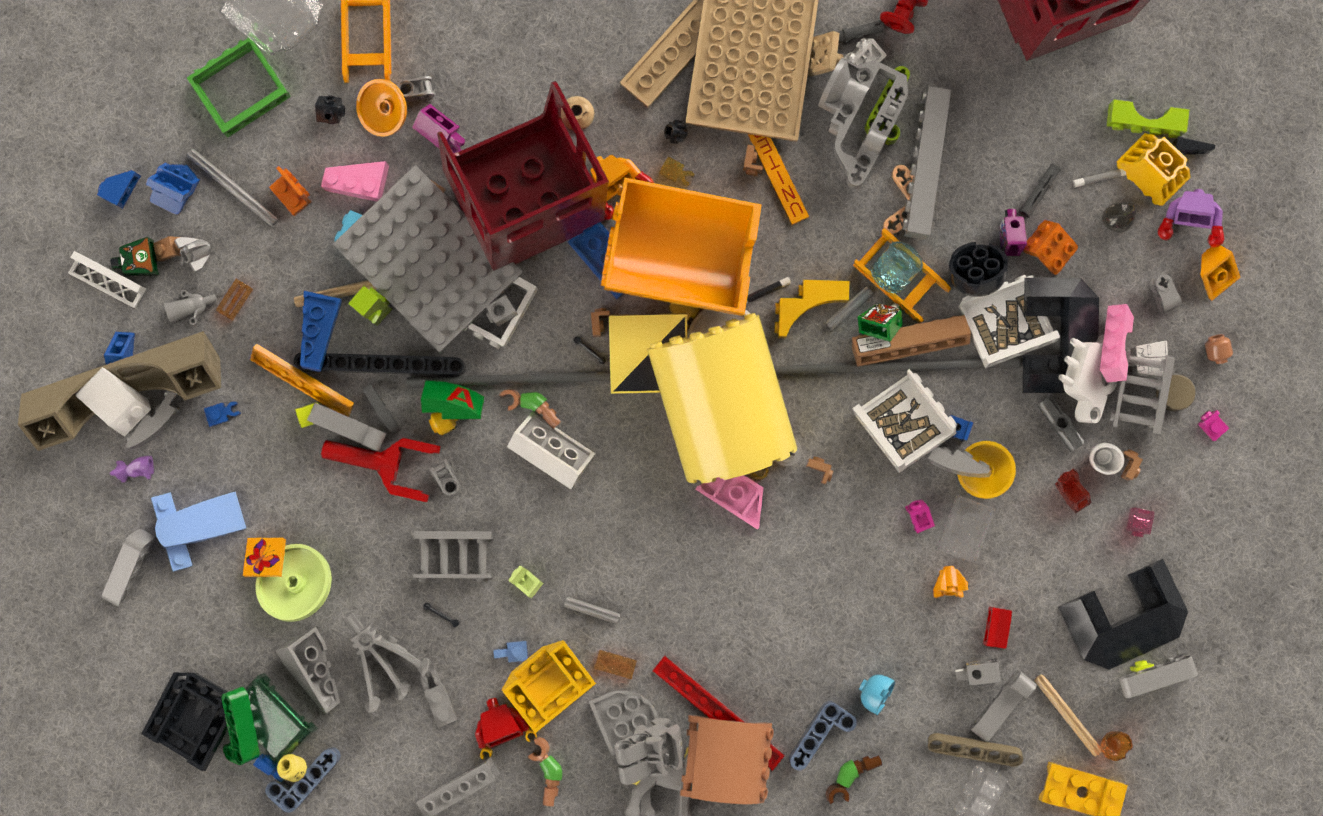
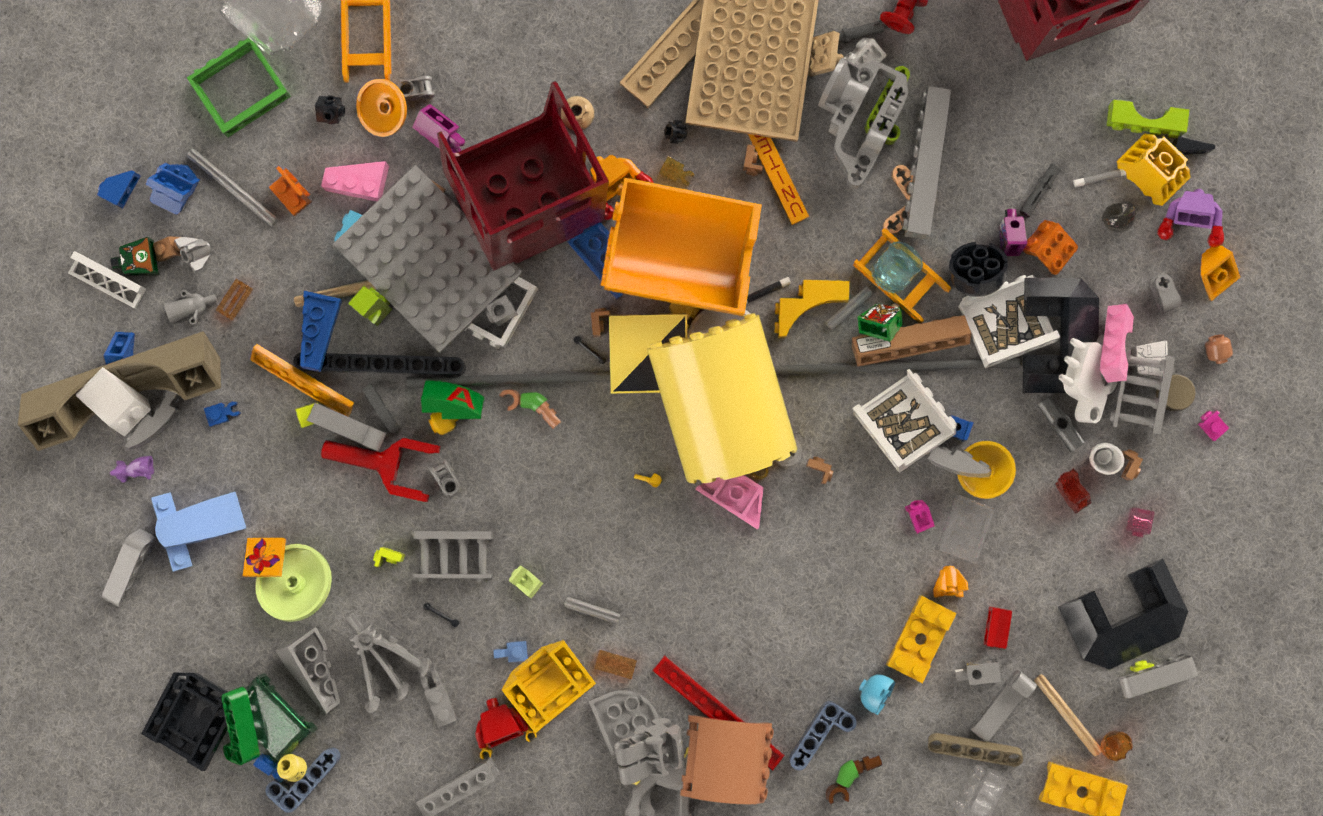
white slope [507,412,595,489] -> none
nougat piece [528,737,562,806] -> none
none -> neon yellow bracket [373,547,405,567]
none -> yellow hand [634,473,662,488]
none -> yellow piece [886,595,957,684]

